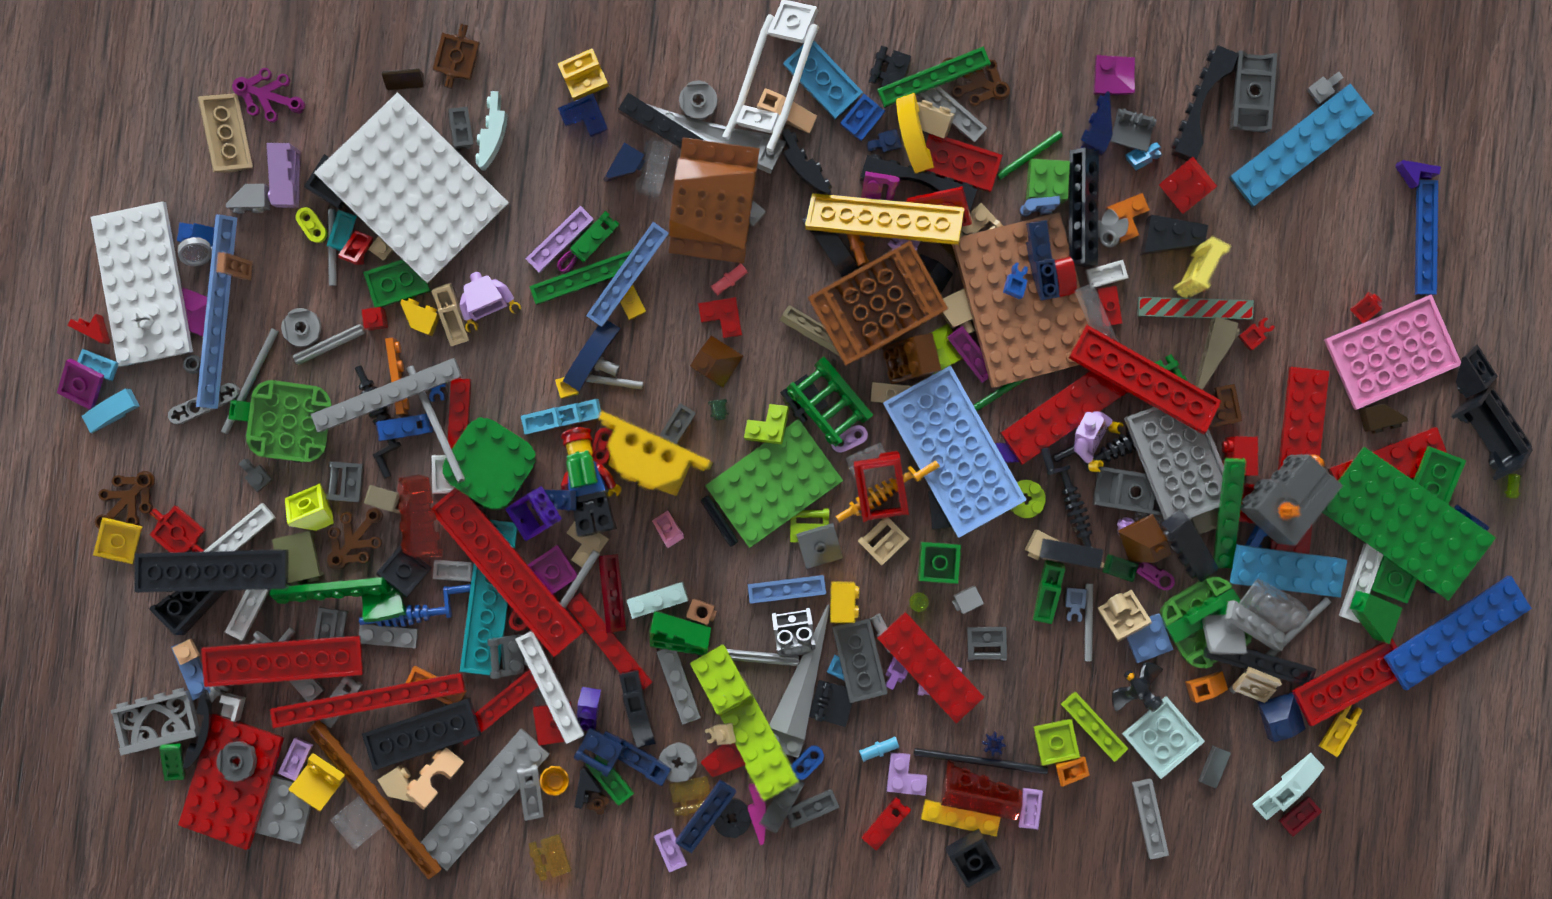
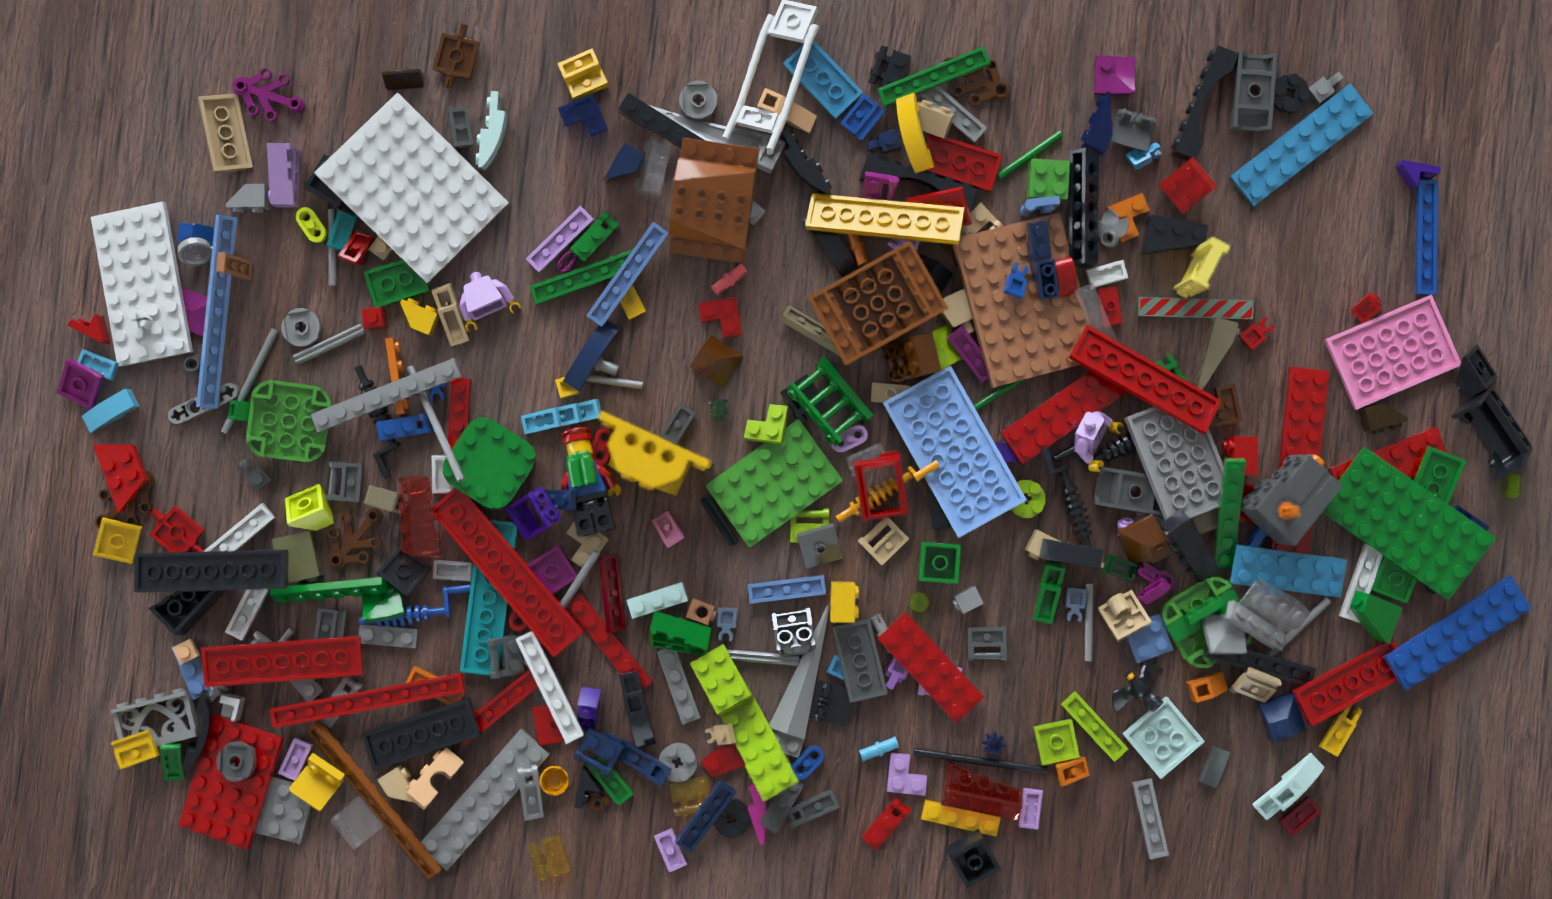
none -> red wing [93,444,148,512]
none -> yellow plate [111,729,159,769]
none -> sand blue plate [717,607,738,641]
none -> magenta beam [1137,578,1171,606]
none -> black plate [1274,74,1310,113]

